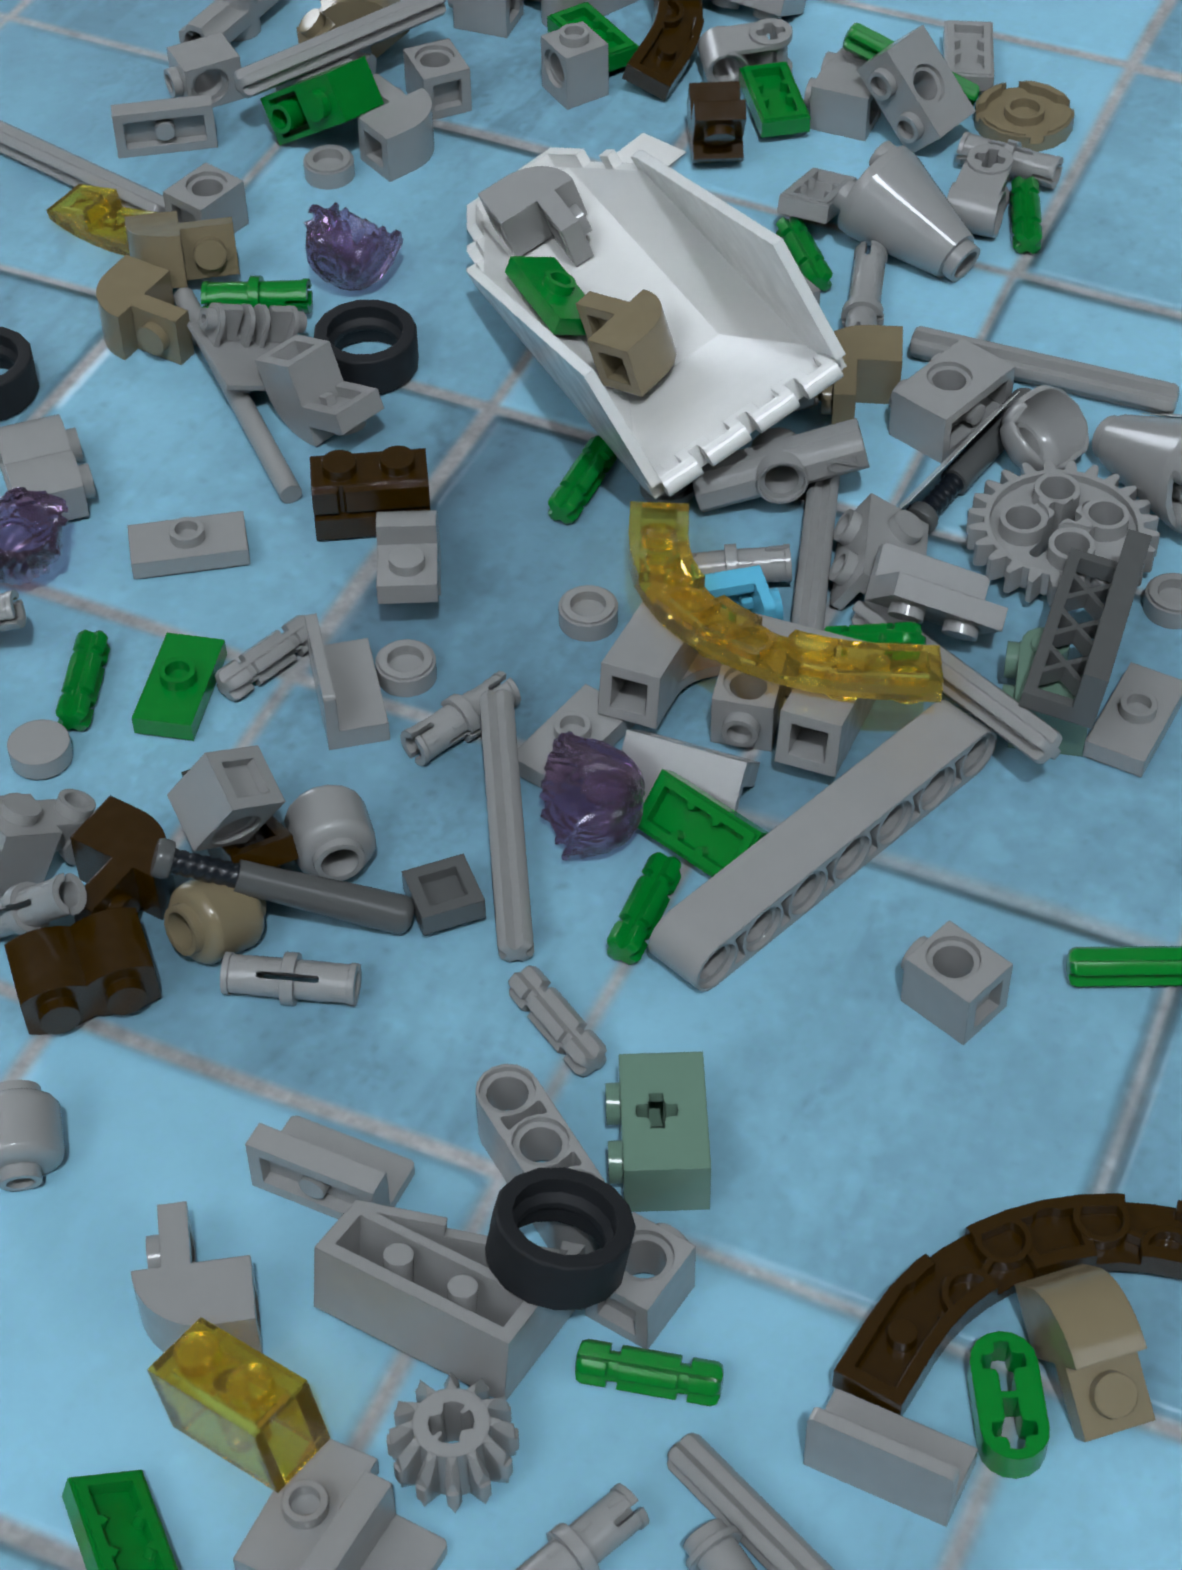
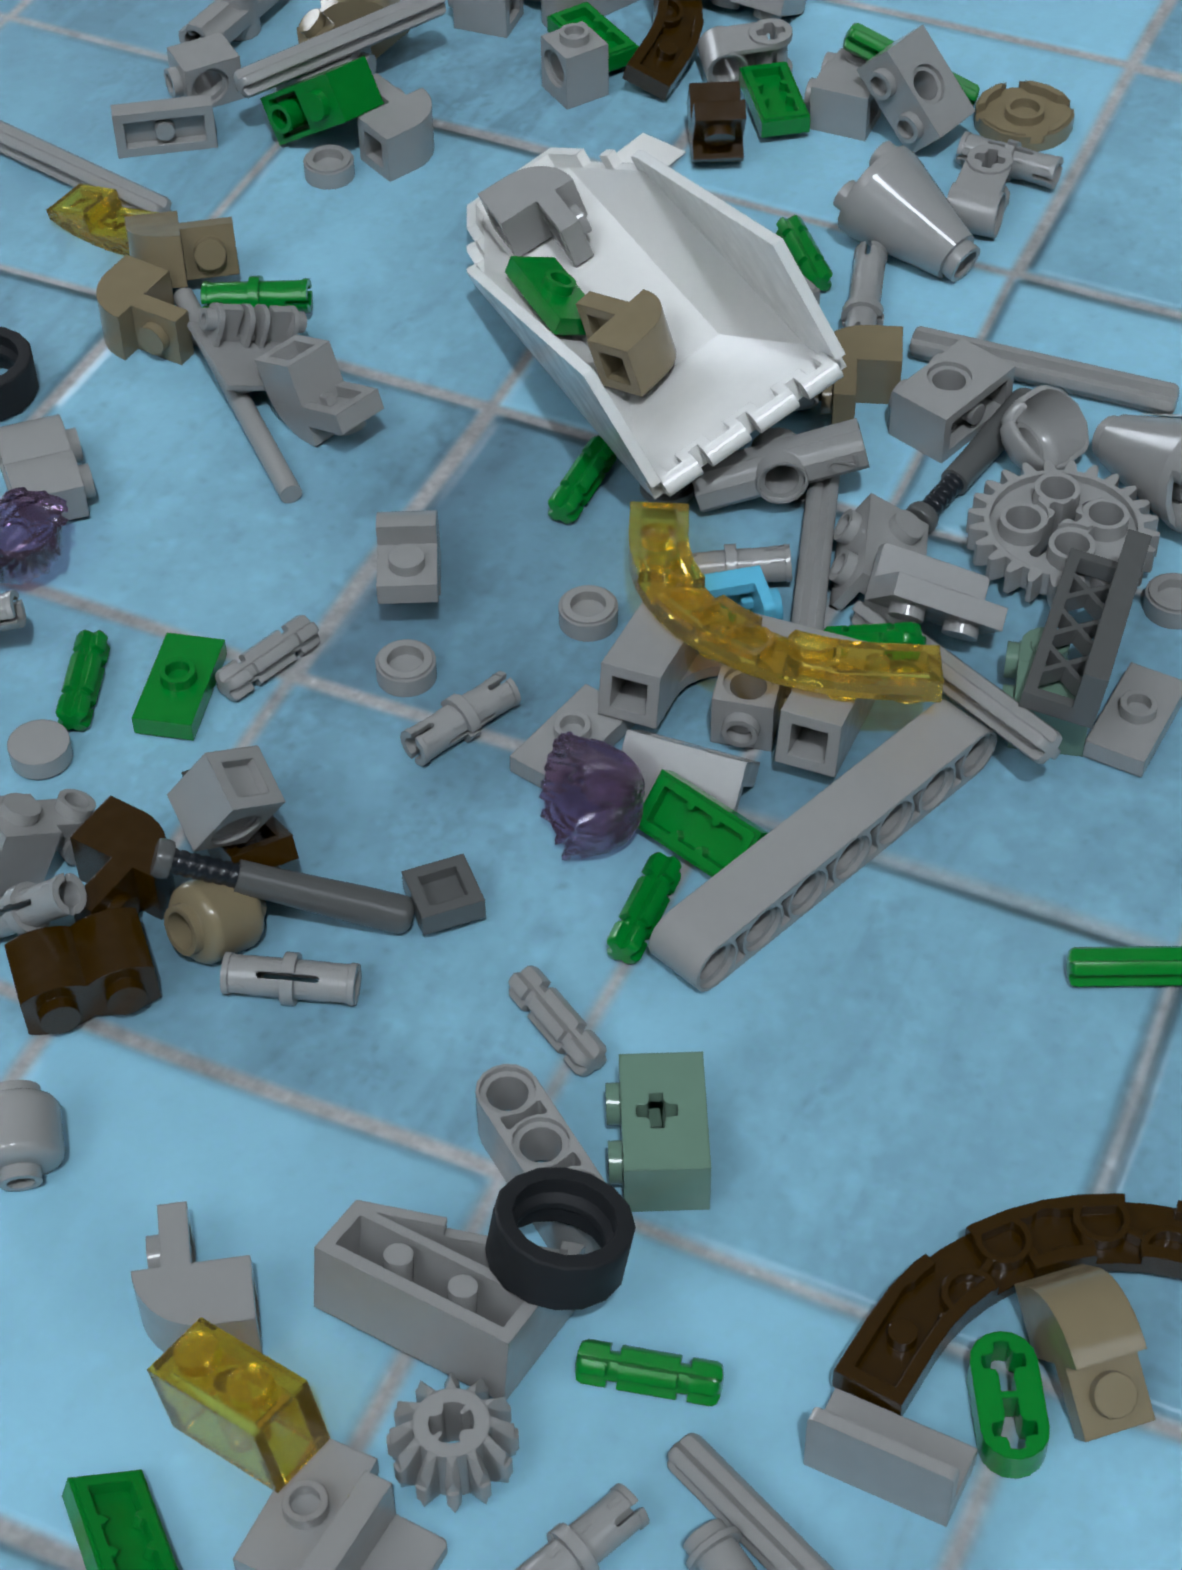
light grey plate [127,511,250,579] -> none
light grey brick [163,162,249,233] -> none
light grey panel [245,1115,415,1220] -> none
light grey head [284,784,376,881] -> none
clear purple hair [303,202,403,291] -> none
light grey panel [304,613,390,750] -> none
dark brown brick [310,445,431,540] -> none
black tyre [314,300,419,395] -> none
light grey brick [403,38,472,120] -> none
light grey axle [479,689,534,962] -> none
light grey brick [585,1212,696,1349] -> none
light grey plate [777,168,858,224] -> none
white sticker [898,391,1020,509] -> none
light grey brick [901,920,1013,1045] -> none
light grey plate [943,20,994,92] -> none
green axle [1010,176,1043,254] -> none

